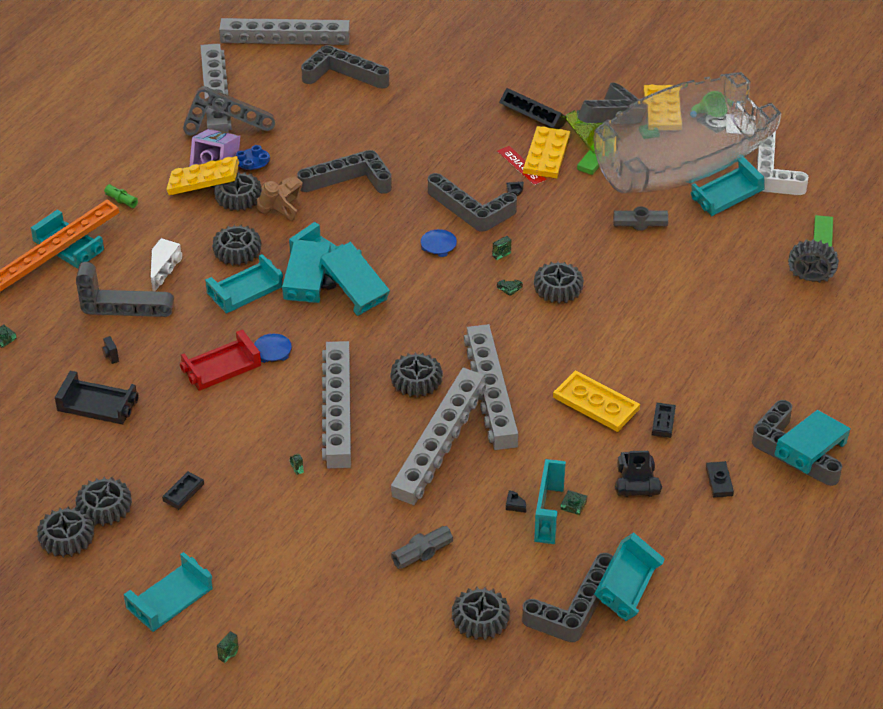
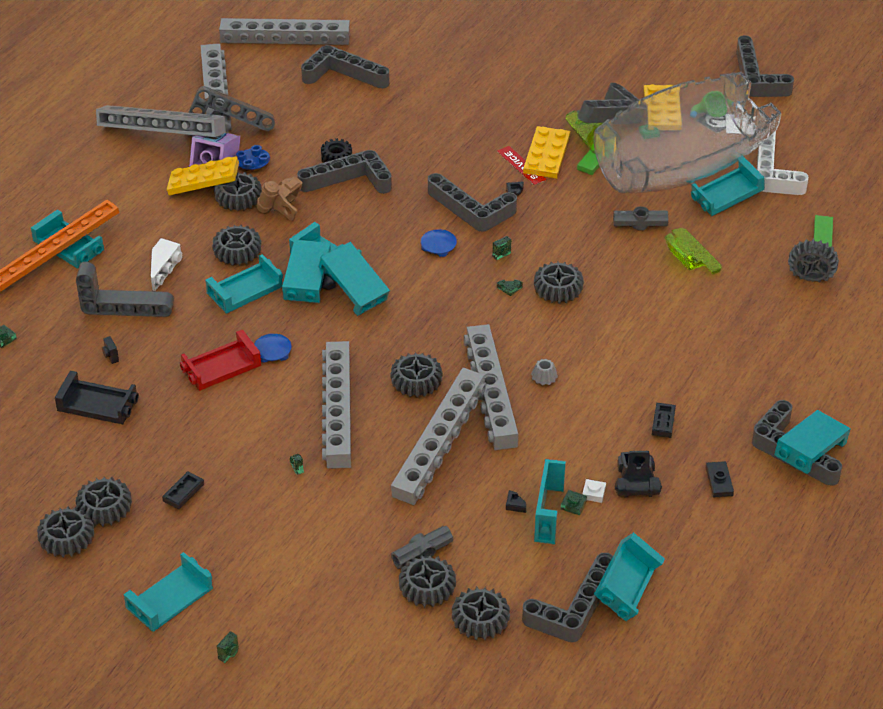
bright green pin [104,184,138,208] -> none
black brick [499,88,568,129] -> none
yellow plate [553,370,640,432] -> none
none -> light grey brick [96,105,225,137]
none -> black tyre [321,138,352,163]
none -> dark grey gear [399,554,456,608]
none -> light grey piece [531,359,558,385]
none -> white plate [582,479,606,503]
none -> clear neon green plate [665,228,722,274]
none -> dark grey beam [736,35,794,97]

